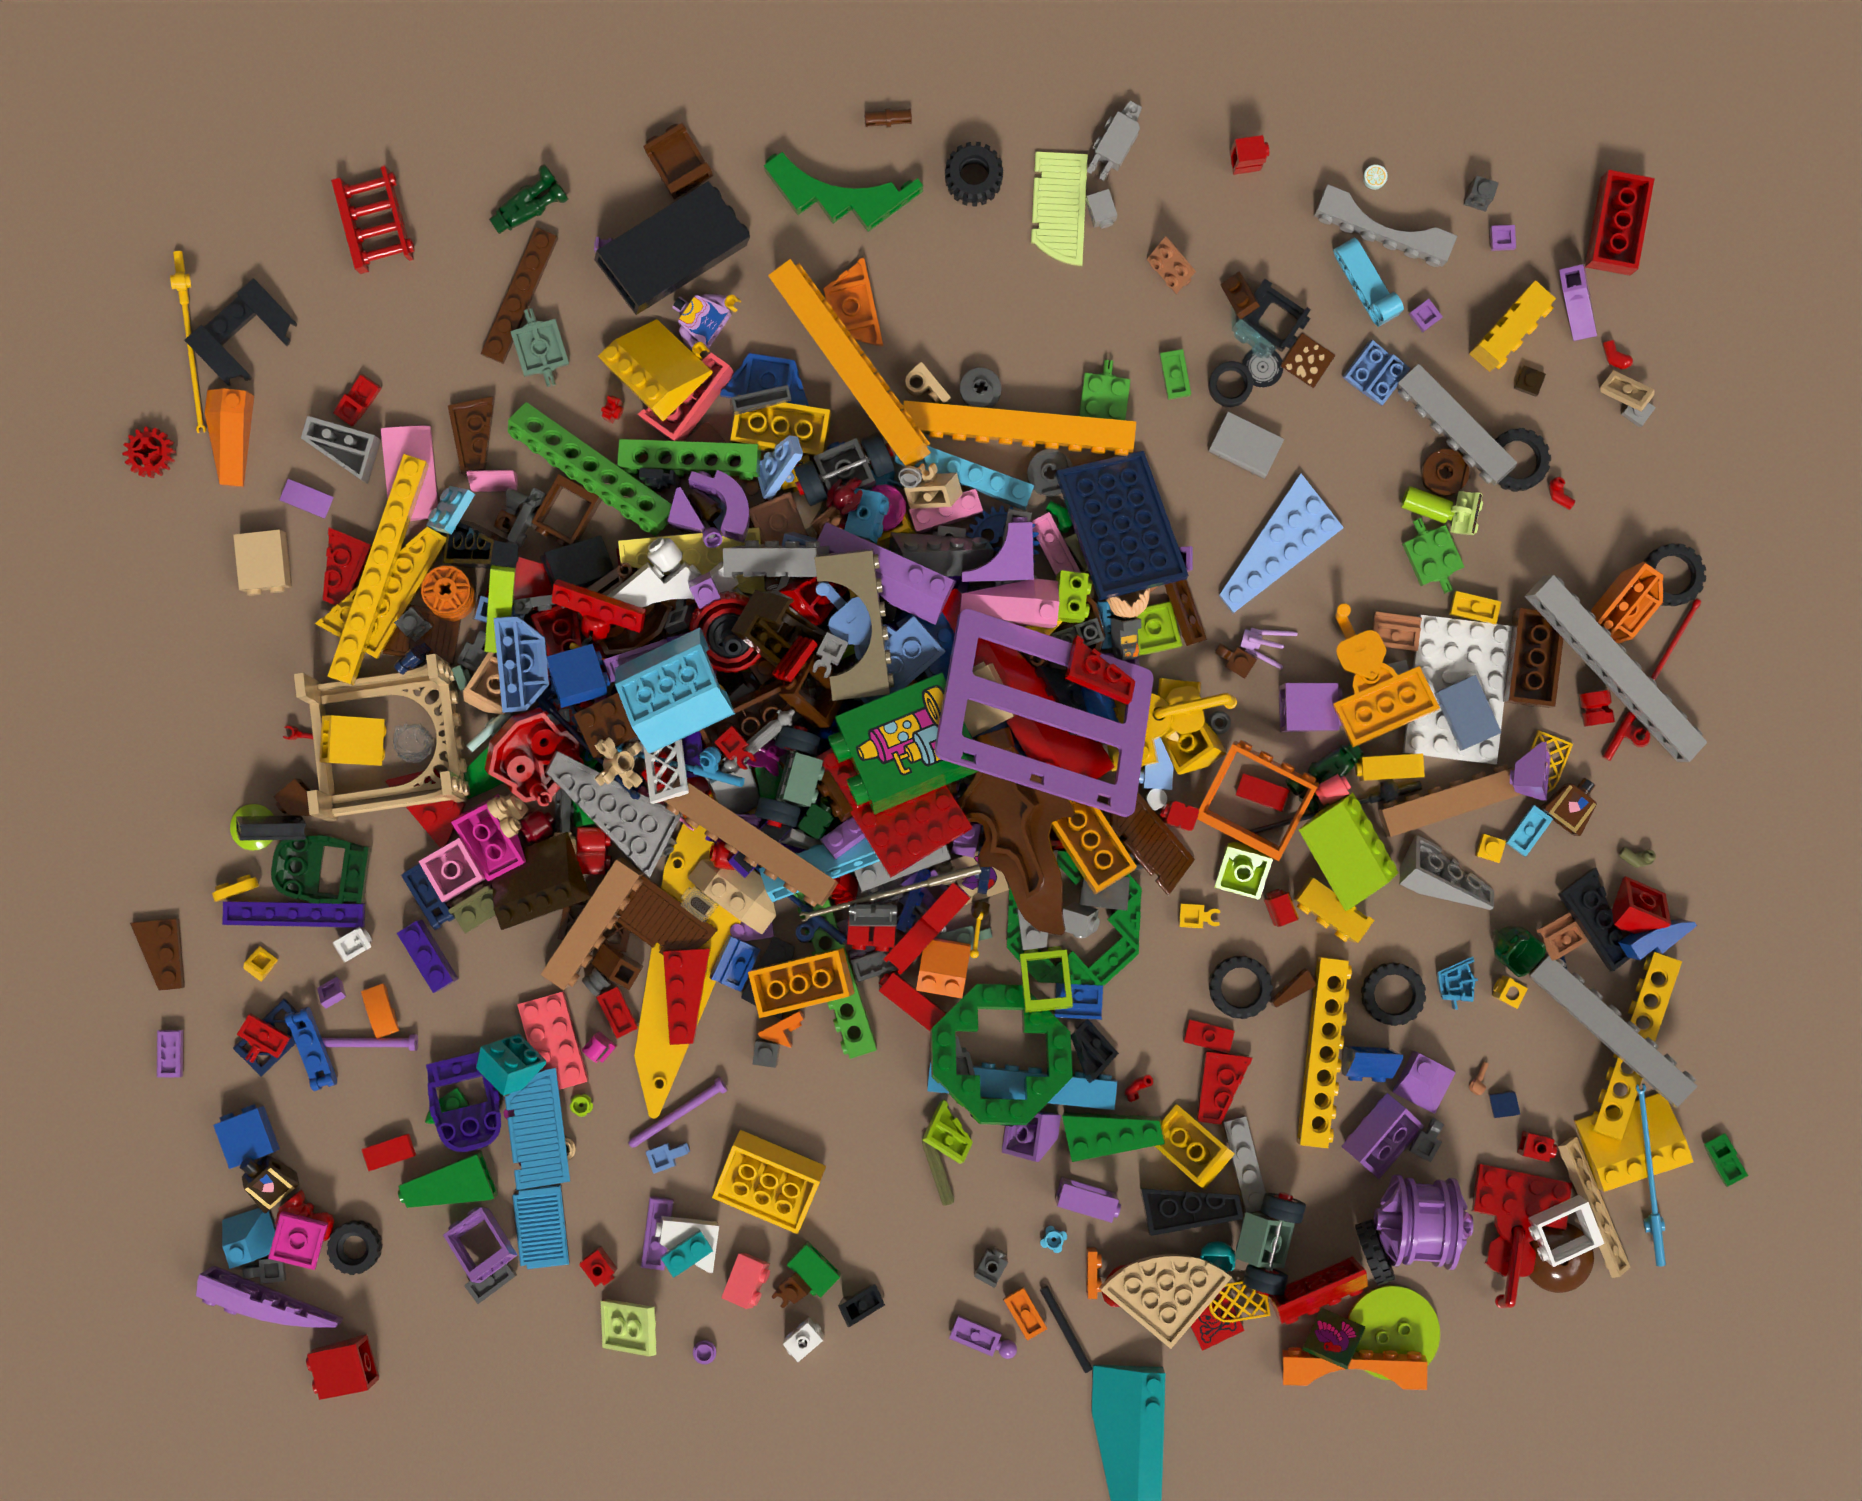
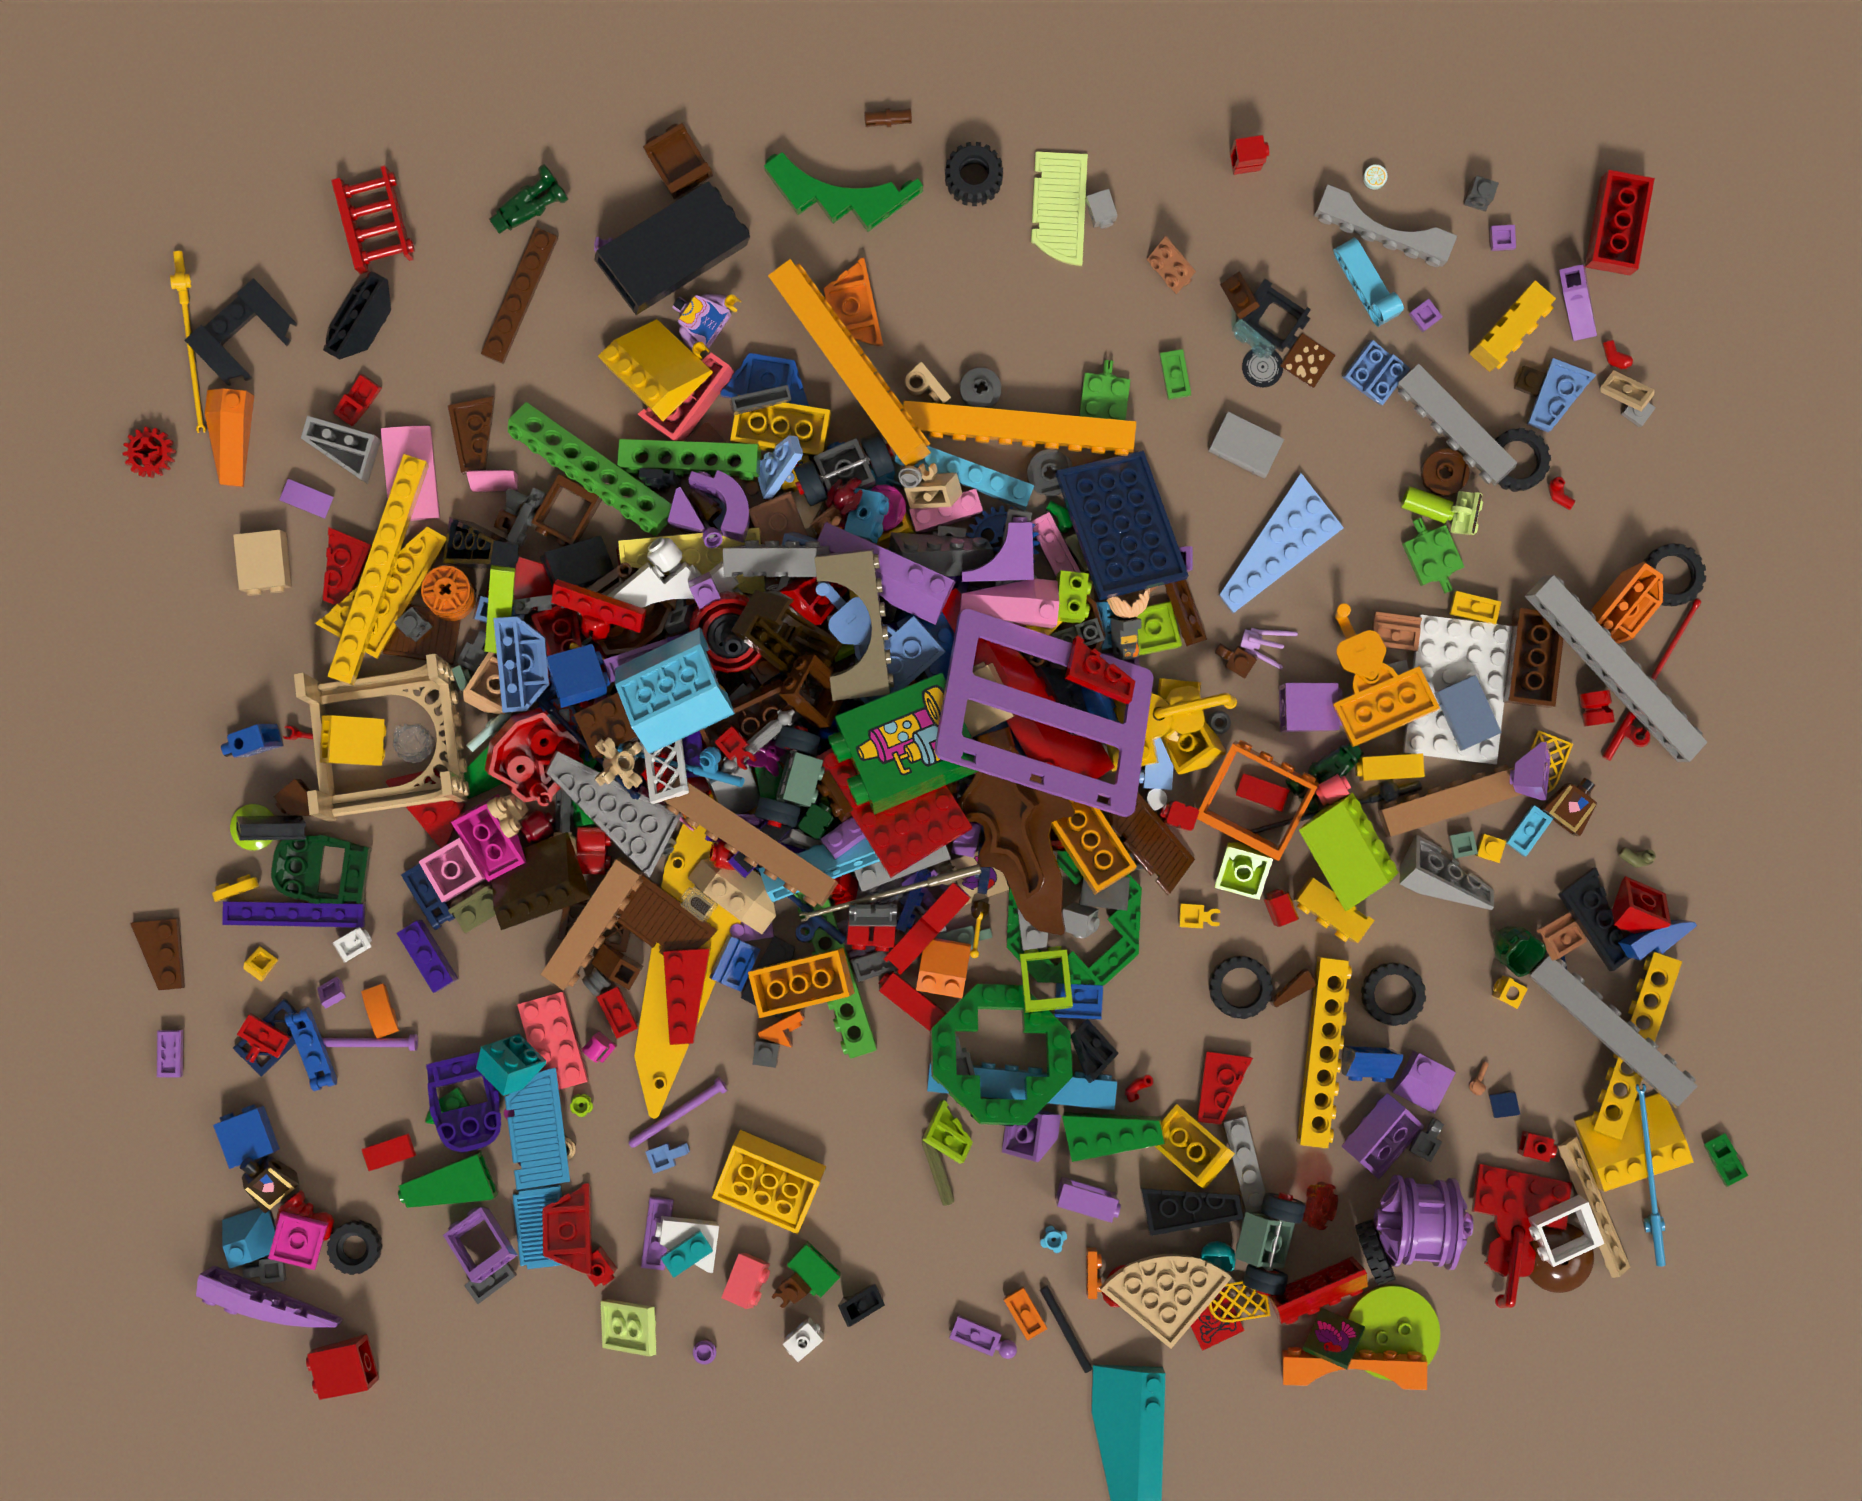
dark blue plate [393,643,431,675] -> none
medium azure plate [426,486,475,534] -> none
sand green plate [510,308,569,387] -> none
red plate [601,395,624,424] -> none
red tile [772,636,818,682] -> none
light grey plate [813,632,849,678] -> none
dark grey brick [974,1248,1008,1288] -> none
light grey hinge [1087,101,1142,181] -> none
red plate [1183,1019,1235,1053] -> none
black tyre [1208,361,1254,407] -> none
dark azure piece [1437,957,1478,1010] -> none
none -> blue torso [221,724,283,758]
none -> black wedge [323,271,391,360]
none -> red wing [542,1183,592,1276]
none -> clear red plate [1302,1182,1338,1230]
none -> sand green plate [1448,831,1478,859]
none -> medium blue wing [1527,358,1597,432]

